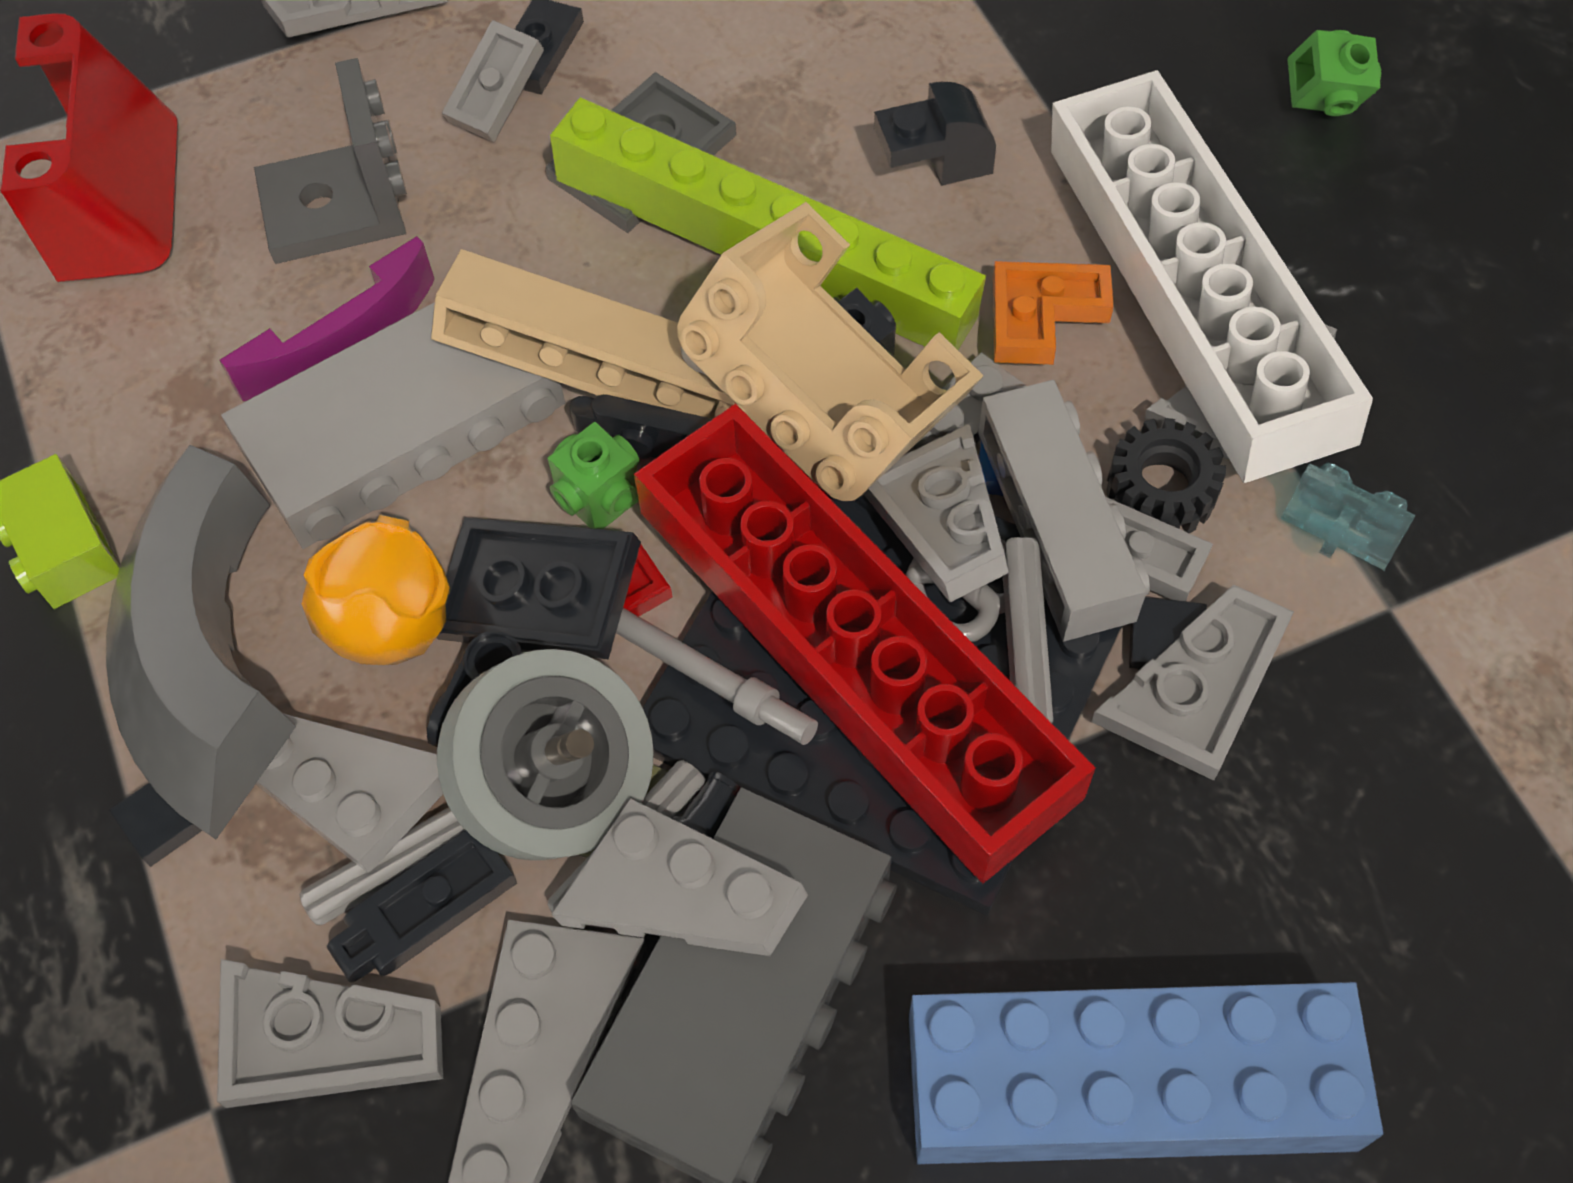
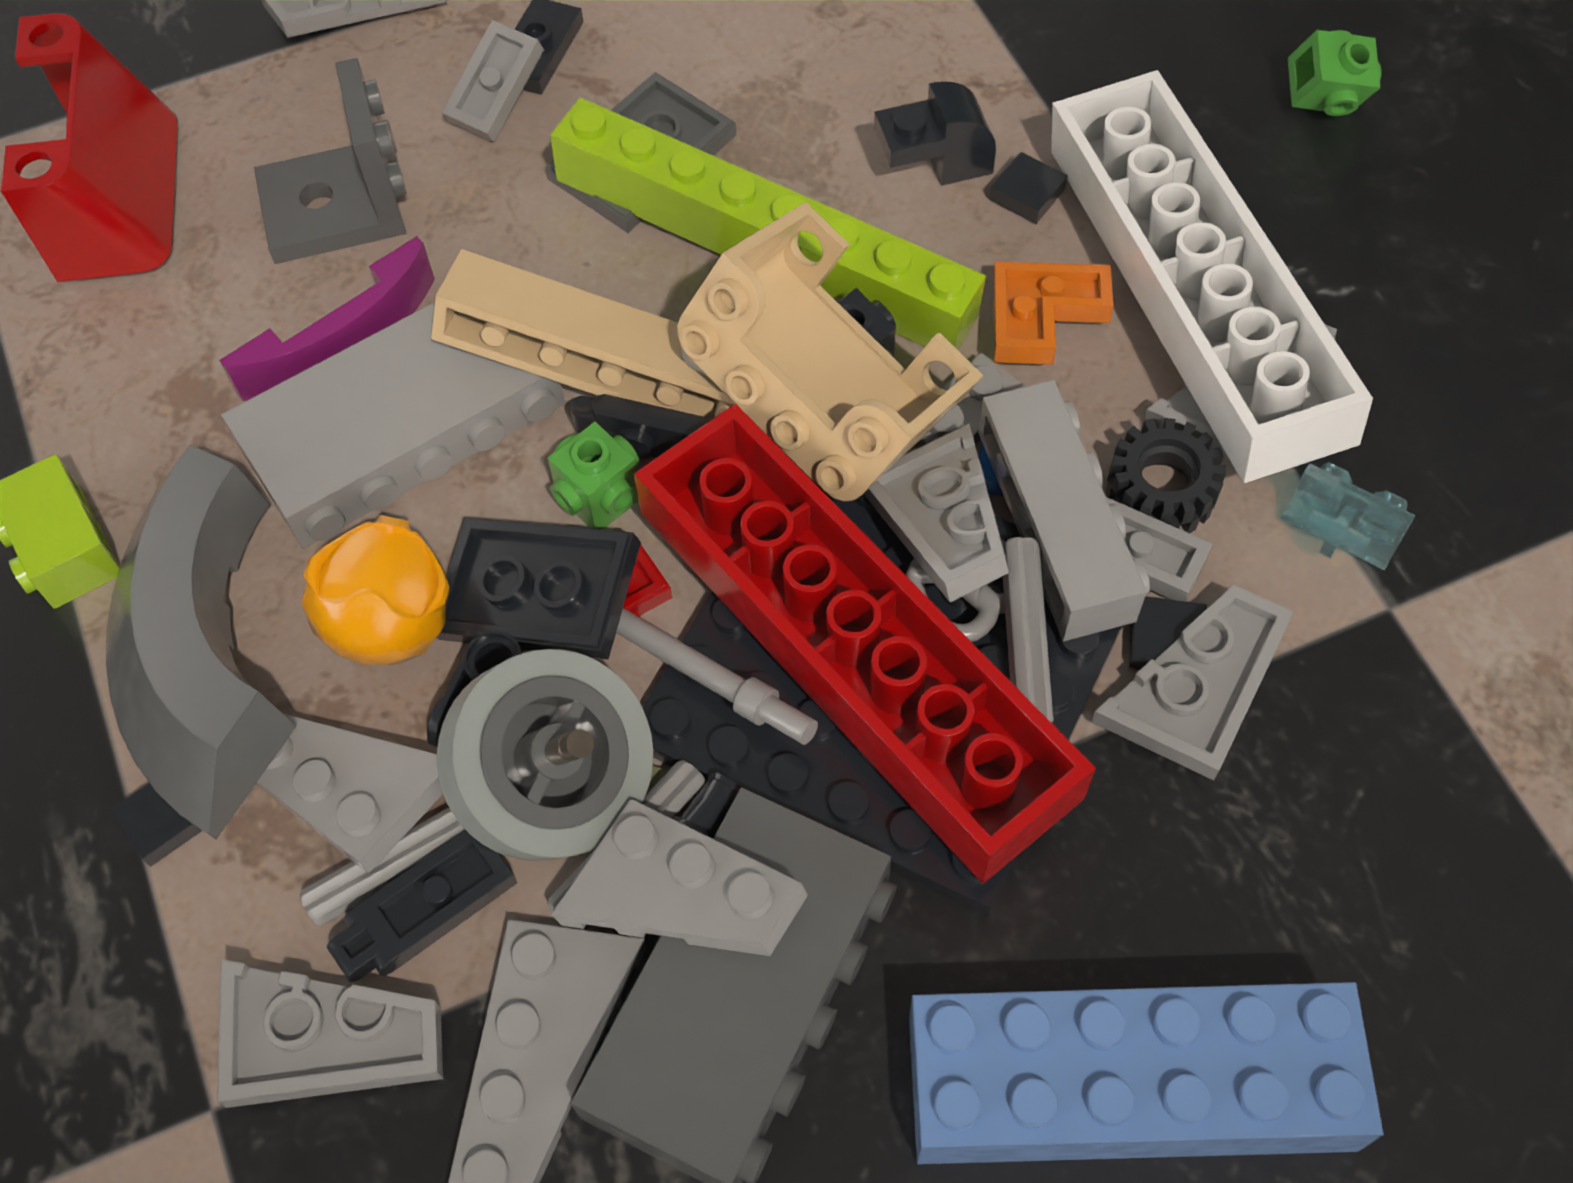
none -> black tile [989,152,1068,224]

